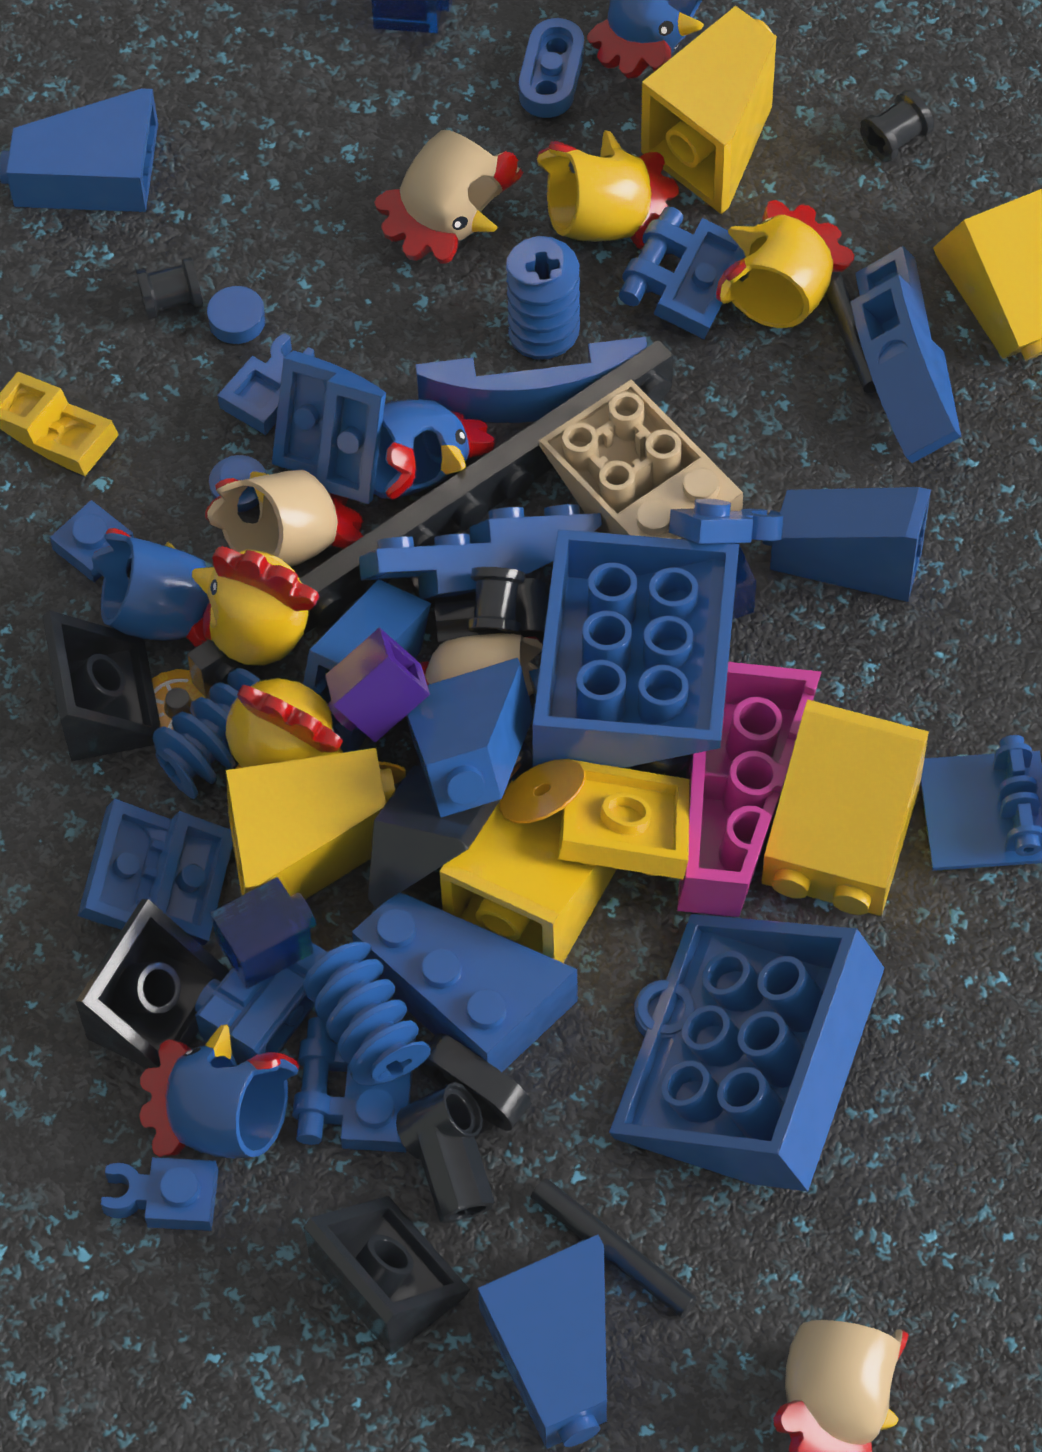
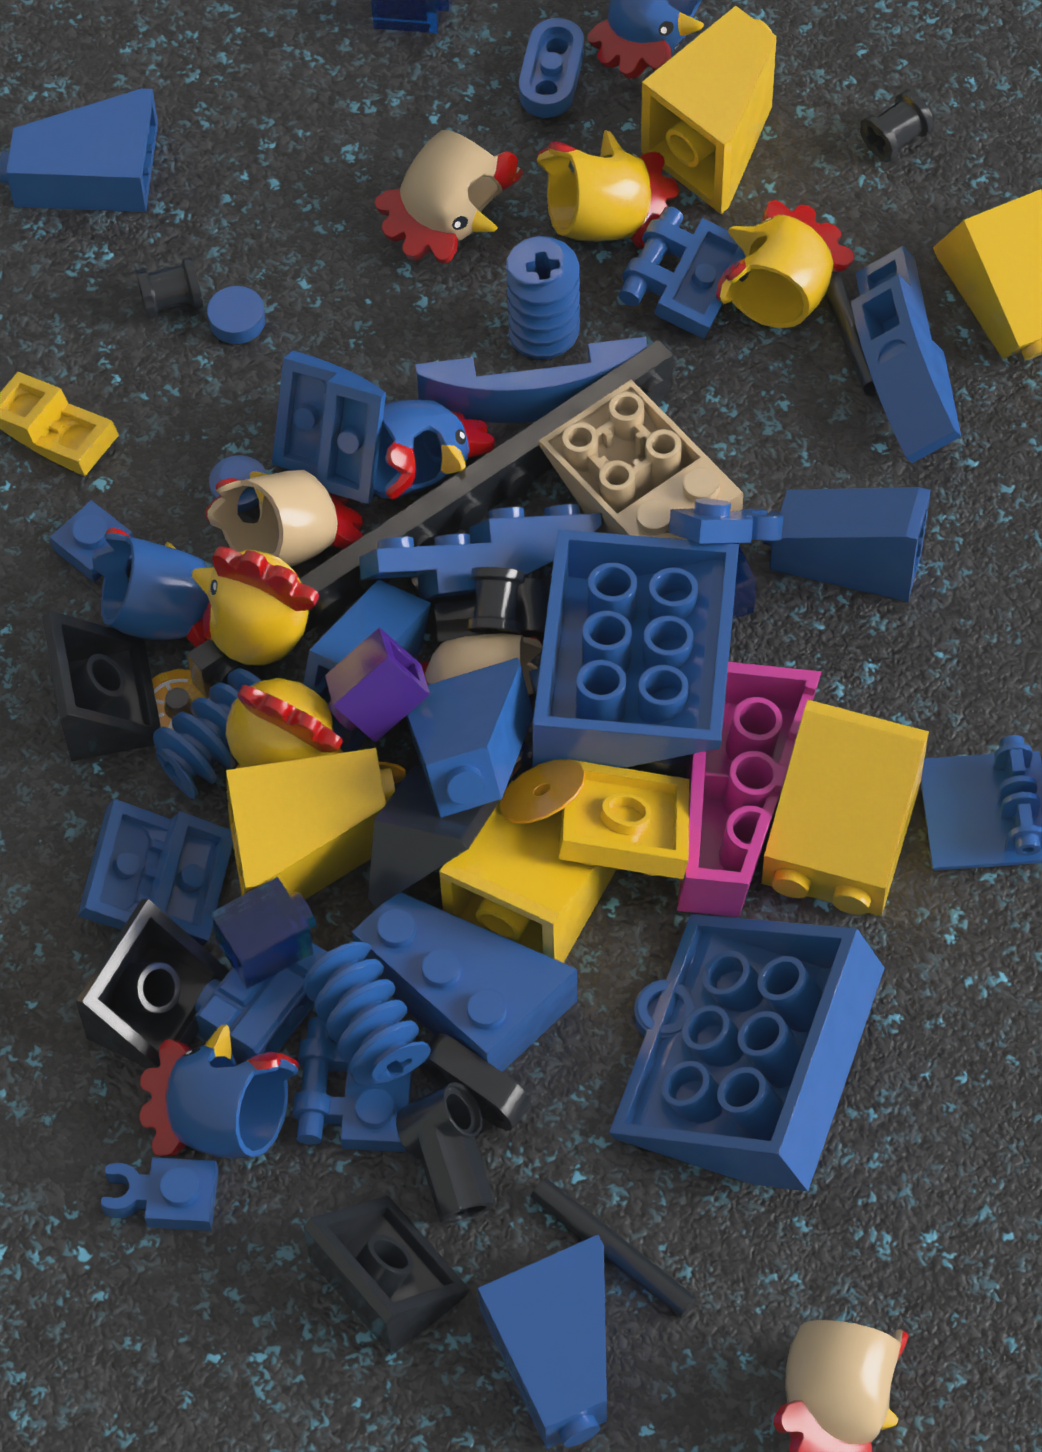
blue plate [217,333,315,435] -> none

